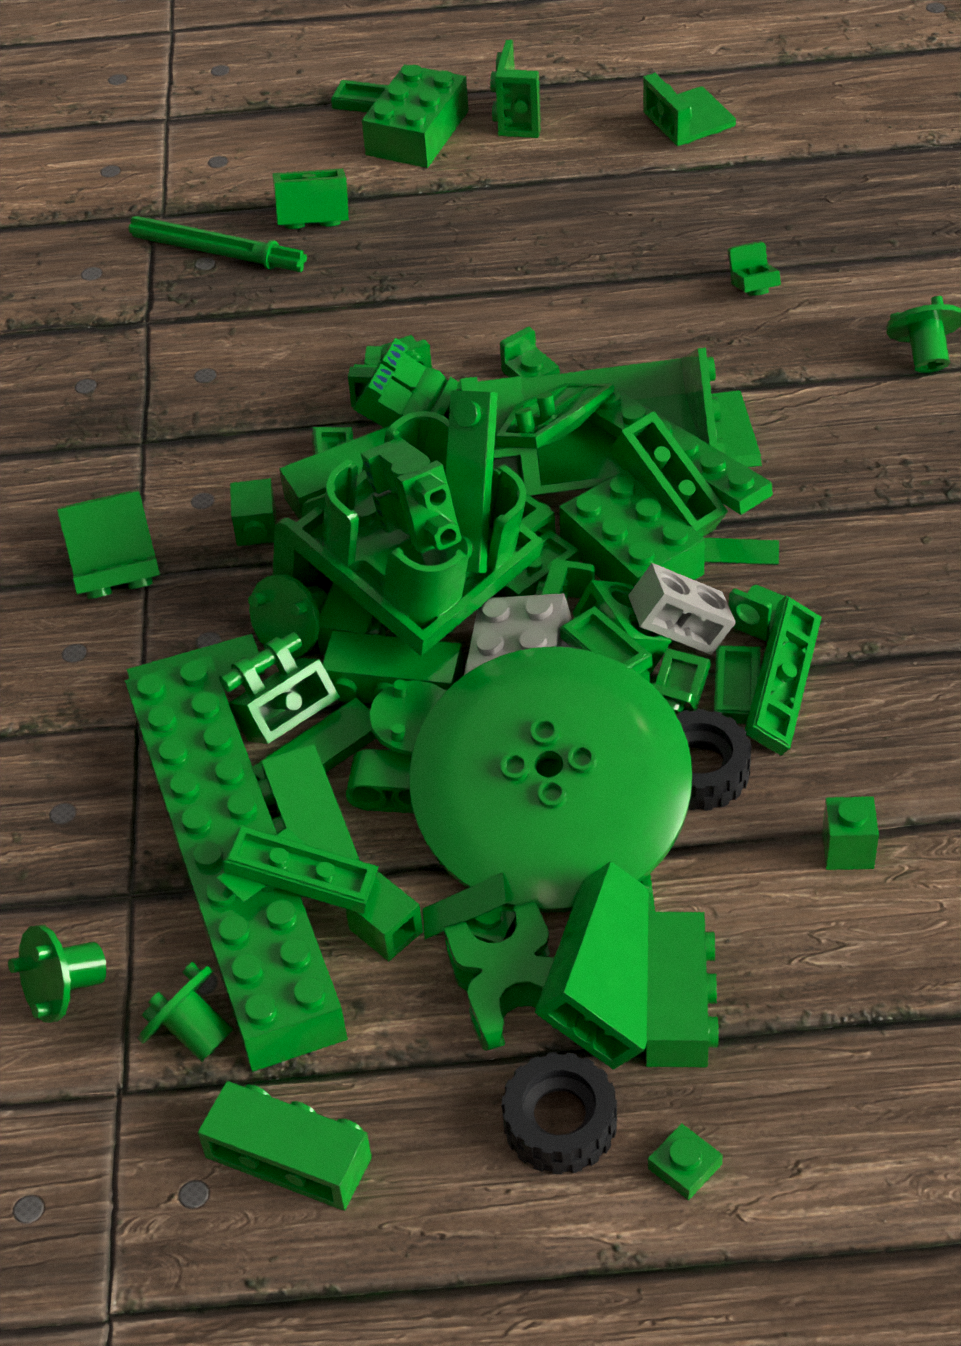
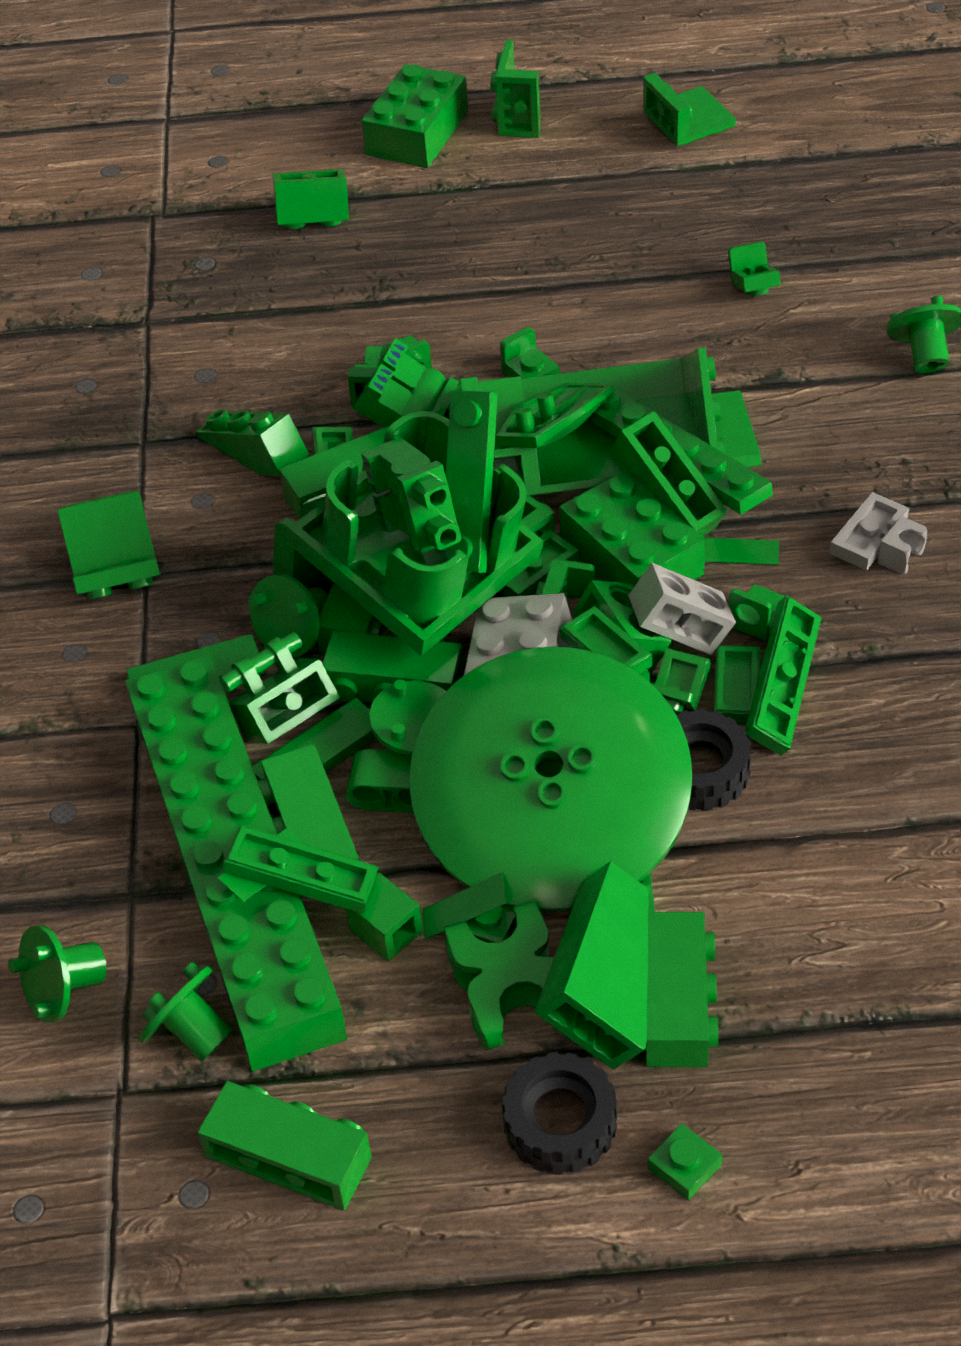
green axle [128,216,307,272] -> none
green brick [230,478,277,546] -> none
green tile [331,80,388,112] -> none
green brick [822,796,879,870] -> none
none -> green slope [195,409,309,476]
none -> light grey plate [829,492,927,574]

